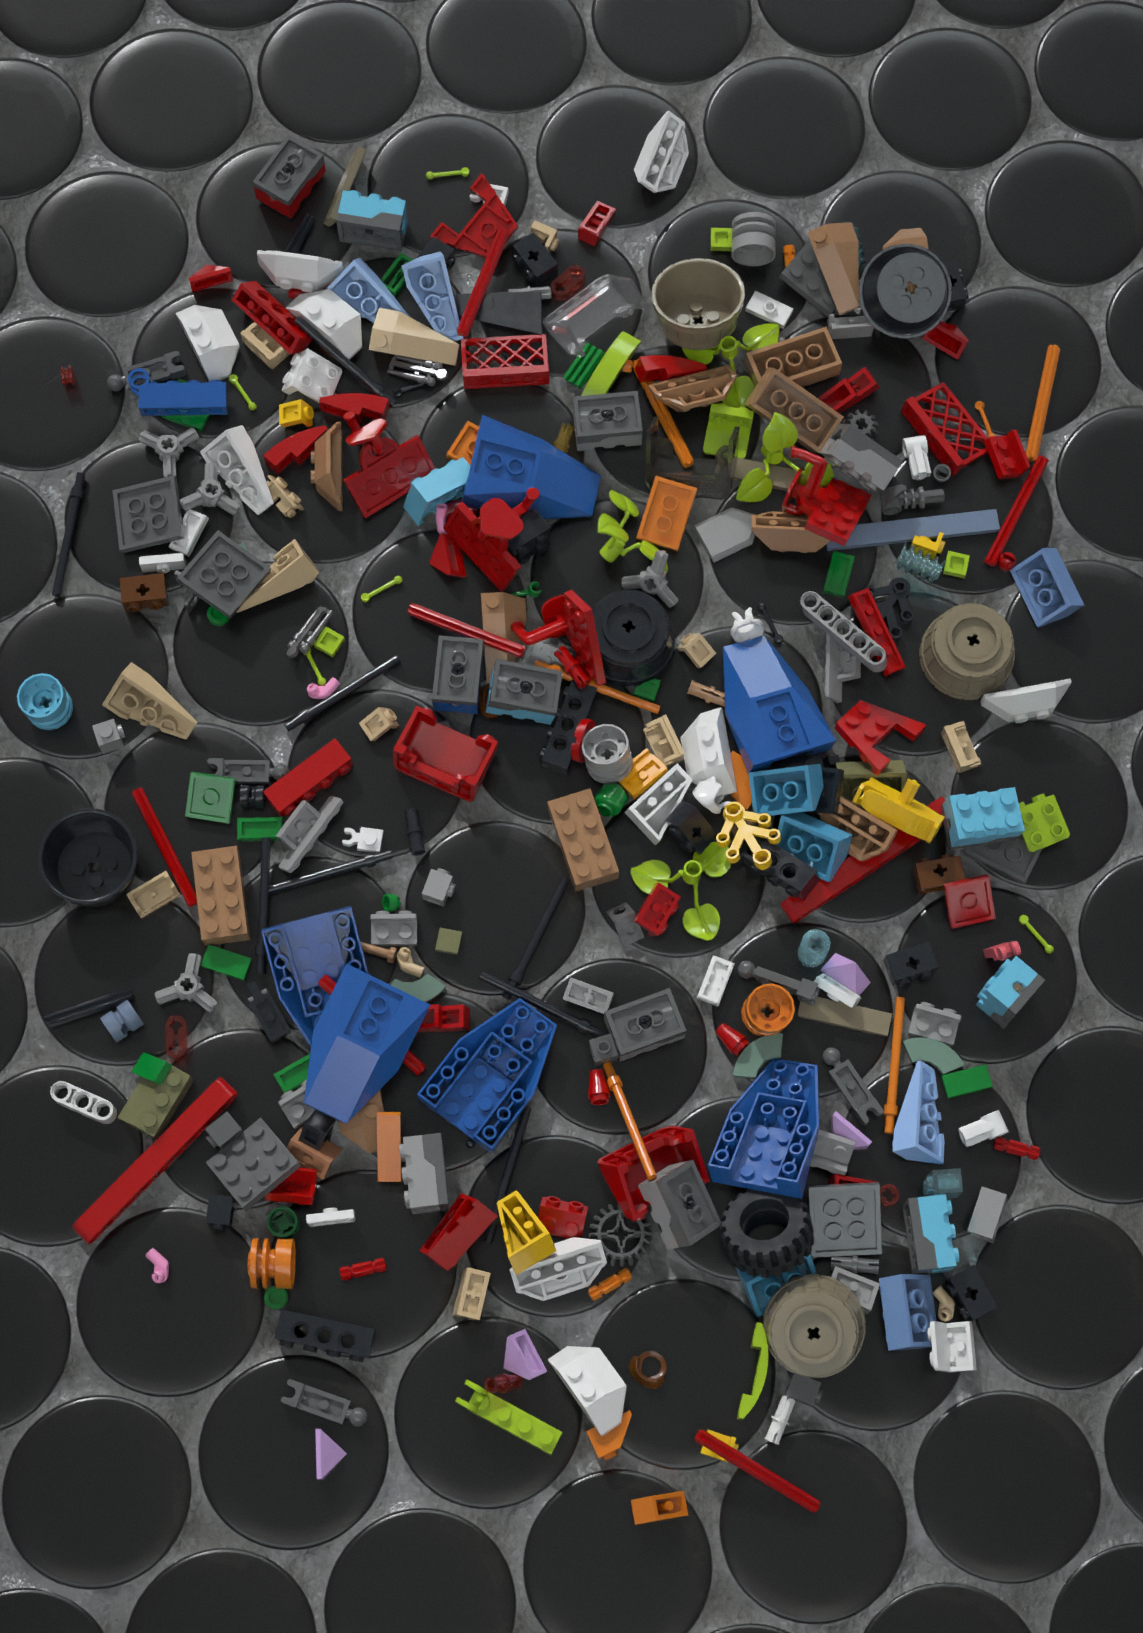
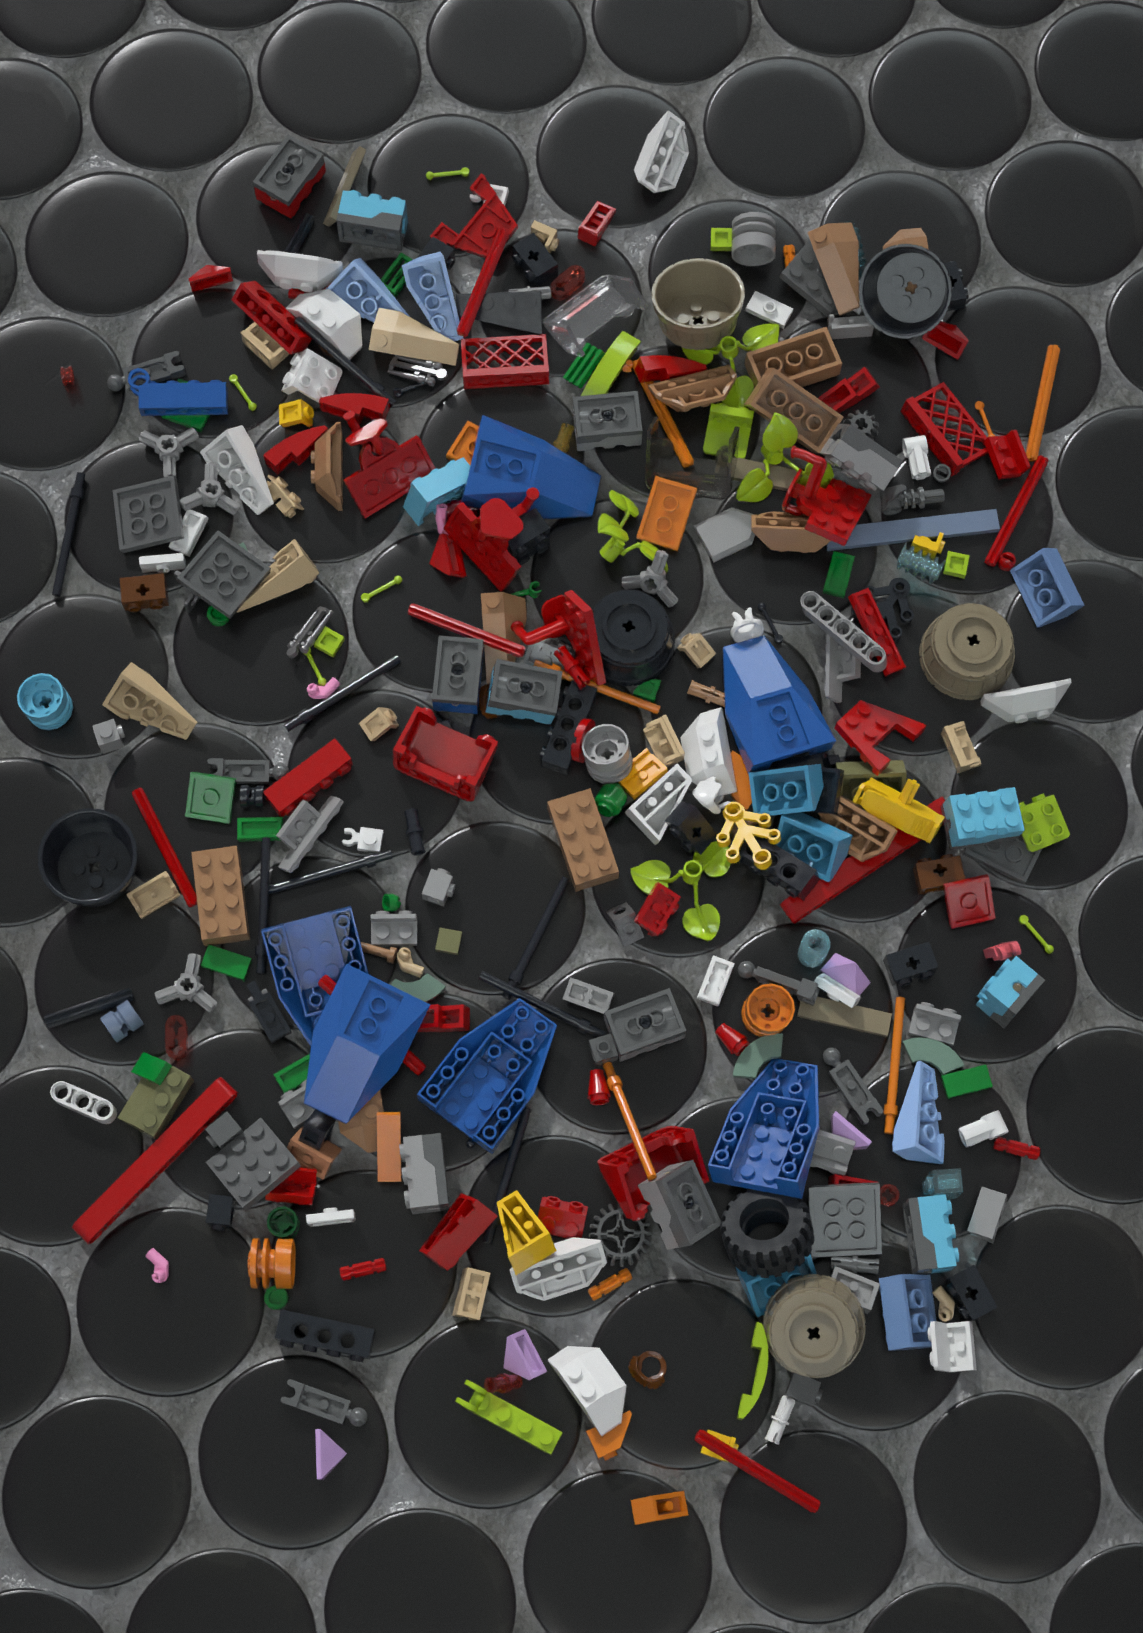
white wedge [175,305,240,382] -> none

